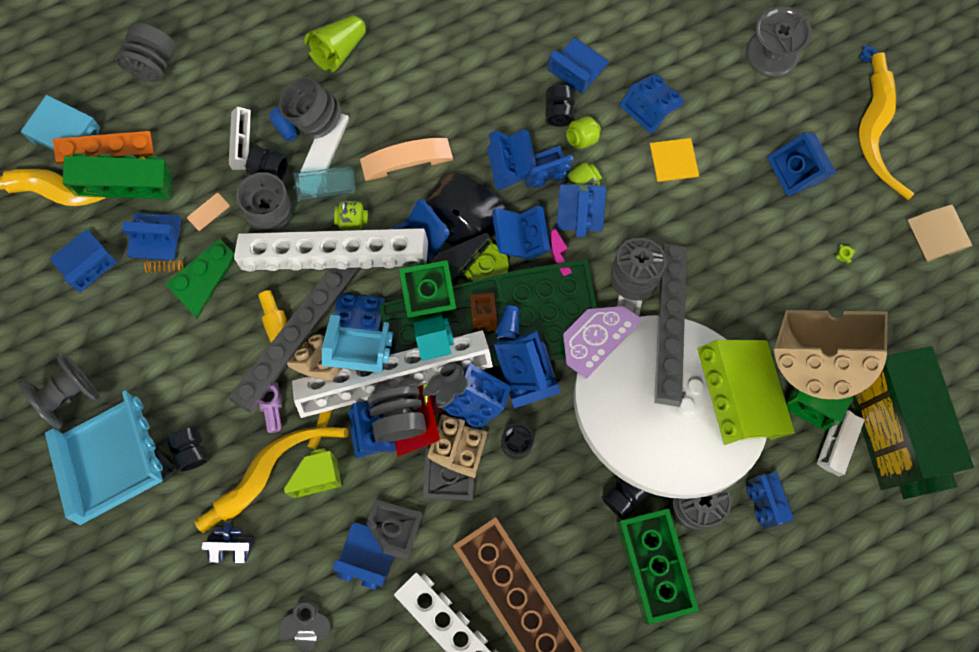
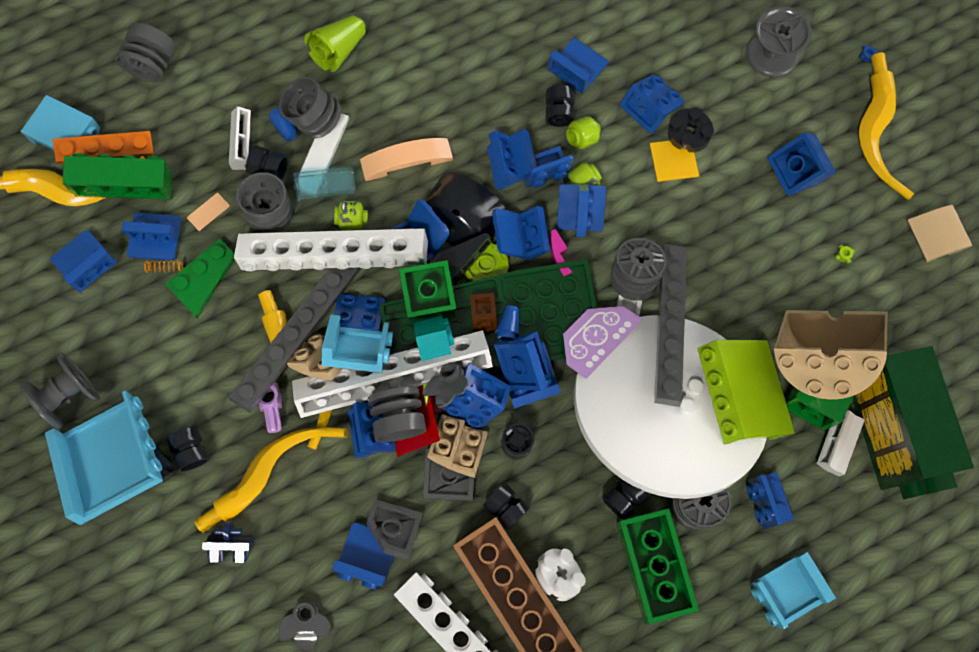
lime slope [284,449,342,498] -> none
none -> black wheel [483,482,530,531]
none -> white plate [535,549,586,601]
none -> black plate [667,107,714,153]
none -> medium azure panel [750,552,836,629]

